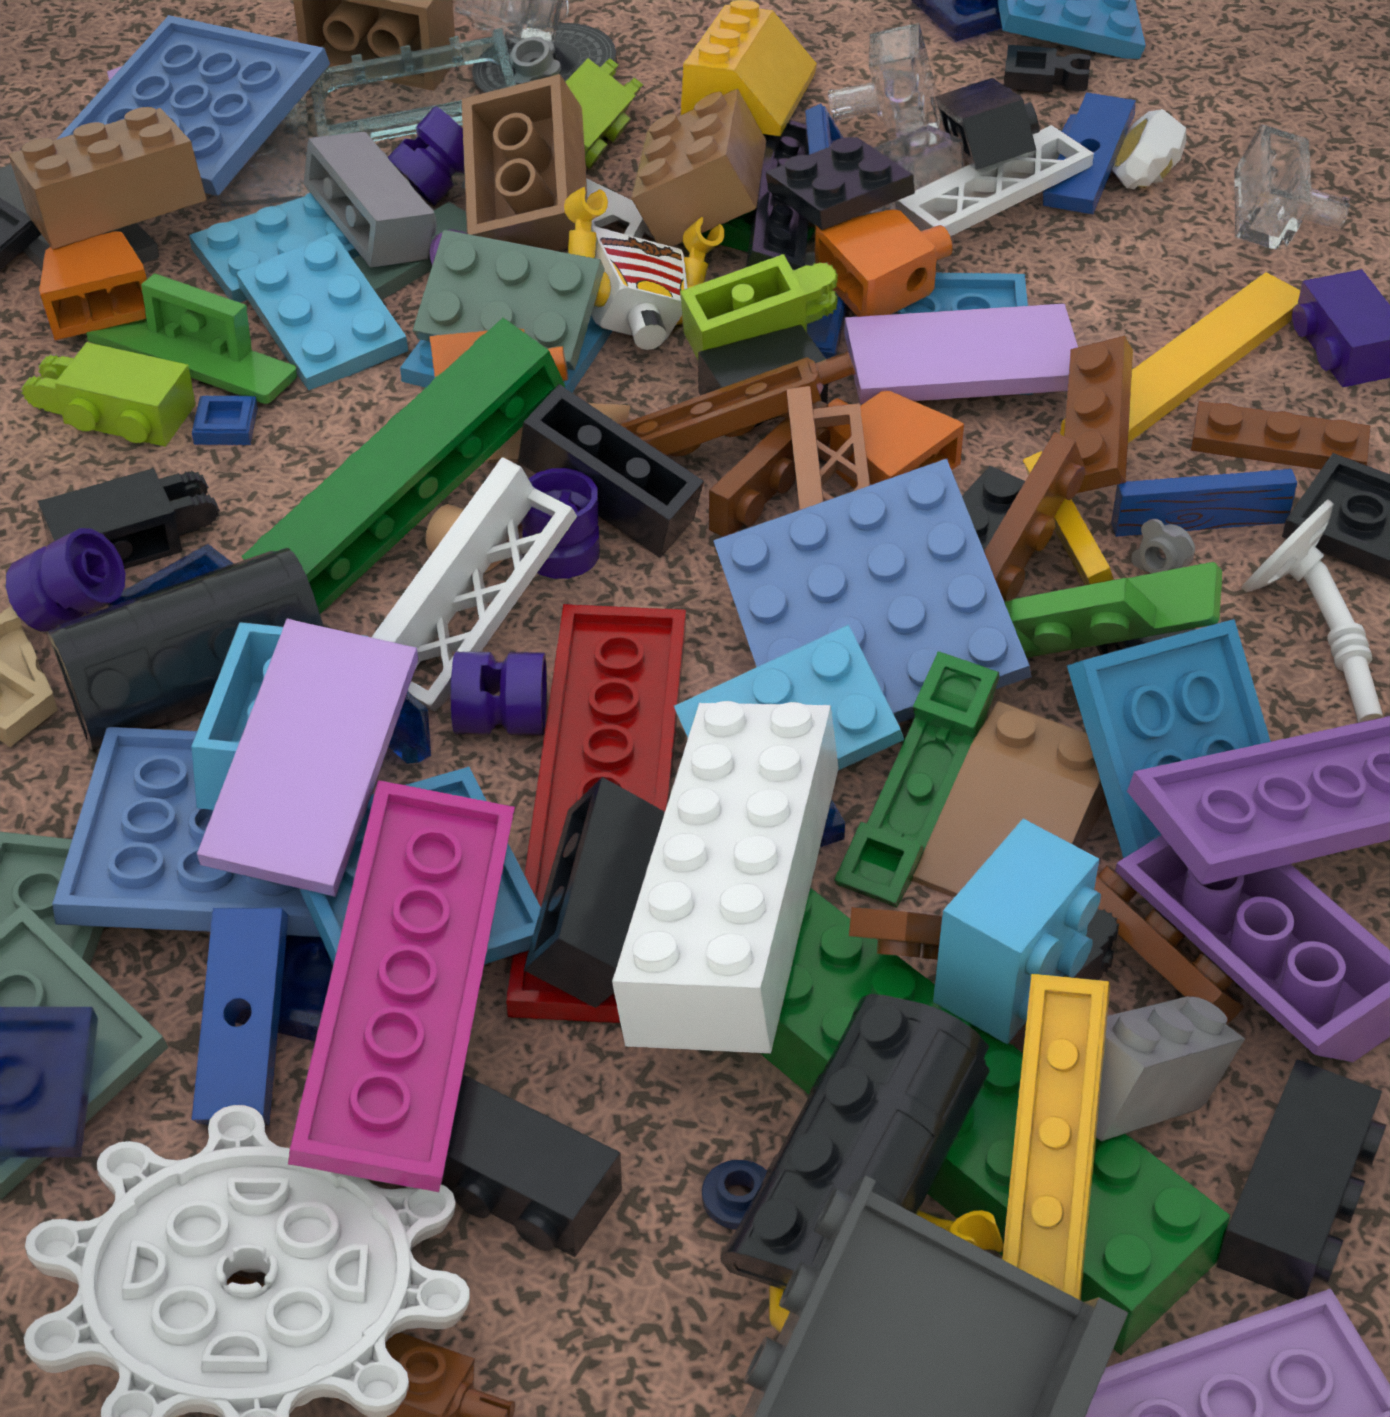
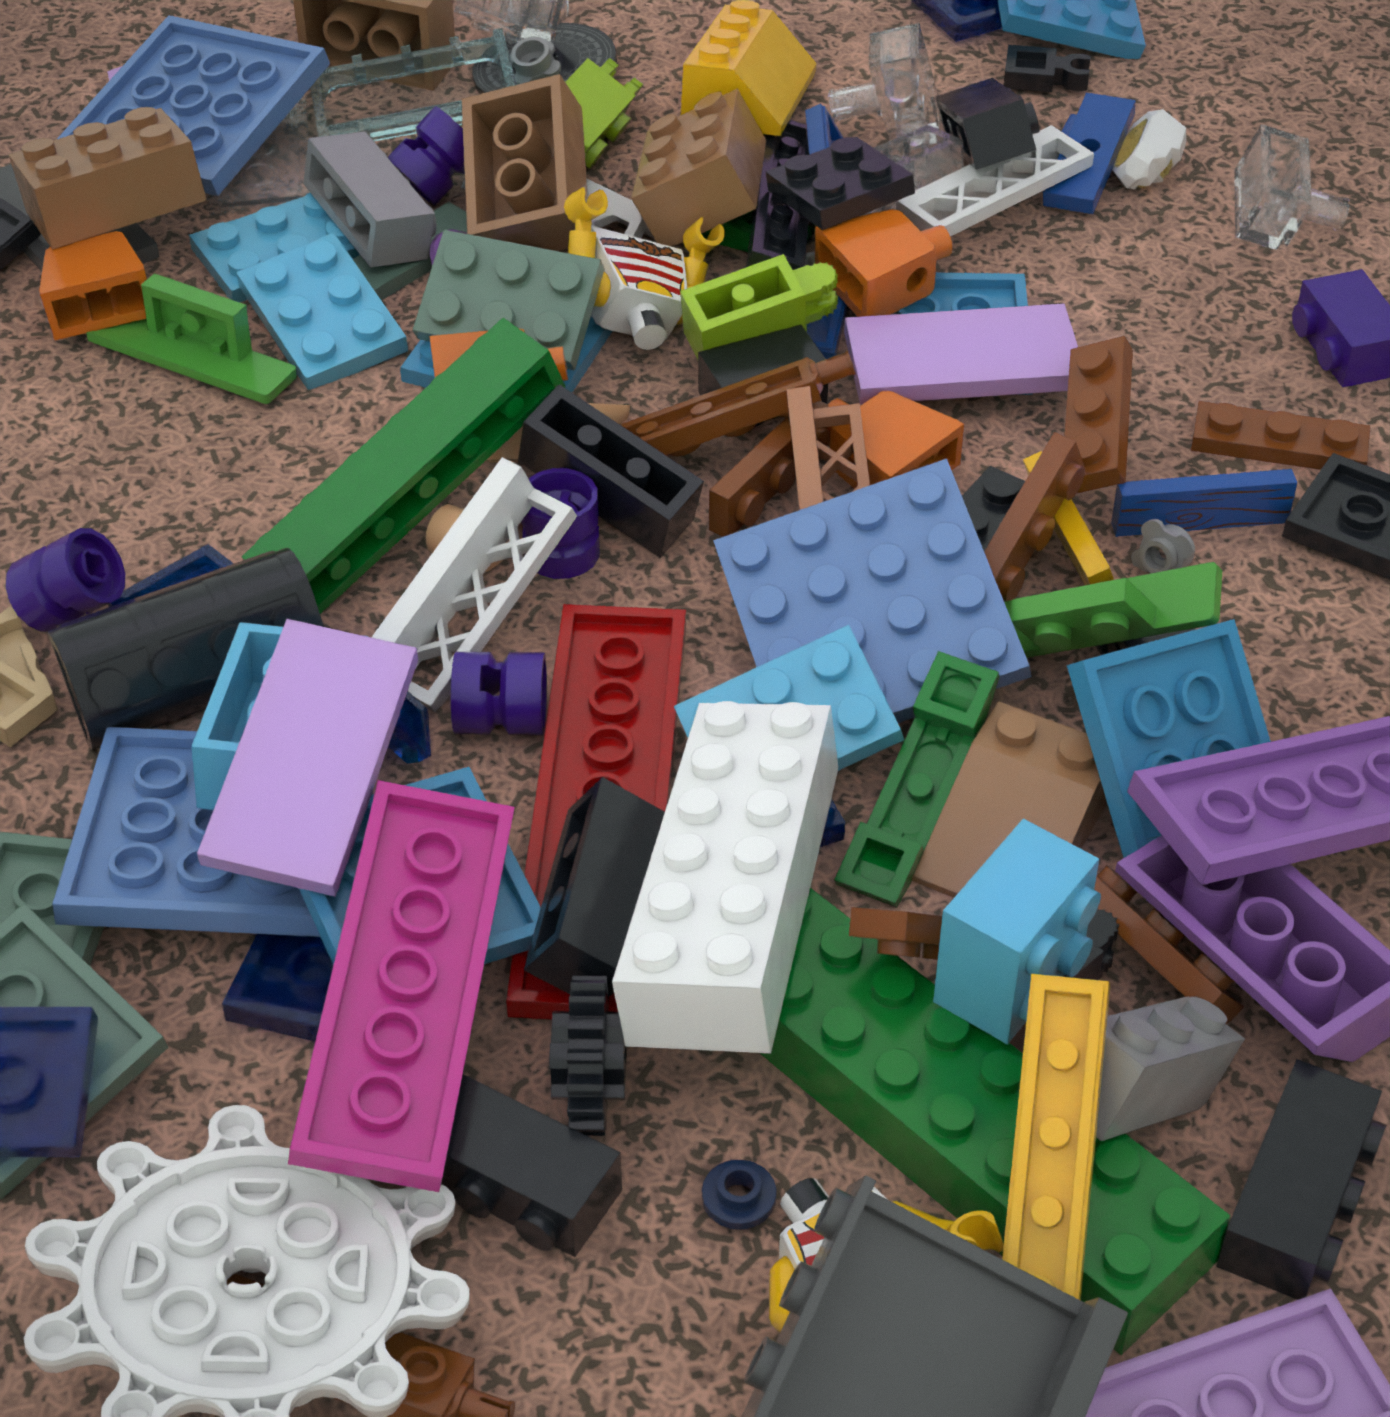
lime hinge [21,342,196,447] -> none
black hinge [38,468,220,569] -> none
blue tile [192,396,258,445] -> none
blue tile [192,908,288,1125] -> none
black container [720,994,990,1290] -> none
yellow tile [1060,272,1300,443] -> none
white dish [1241,499,1384,723] -> none
none -> black gear [549,976,627,1136]

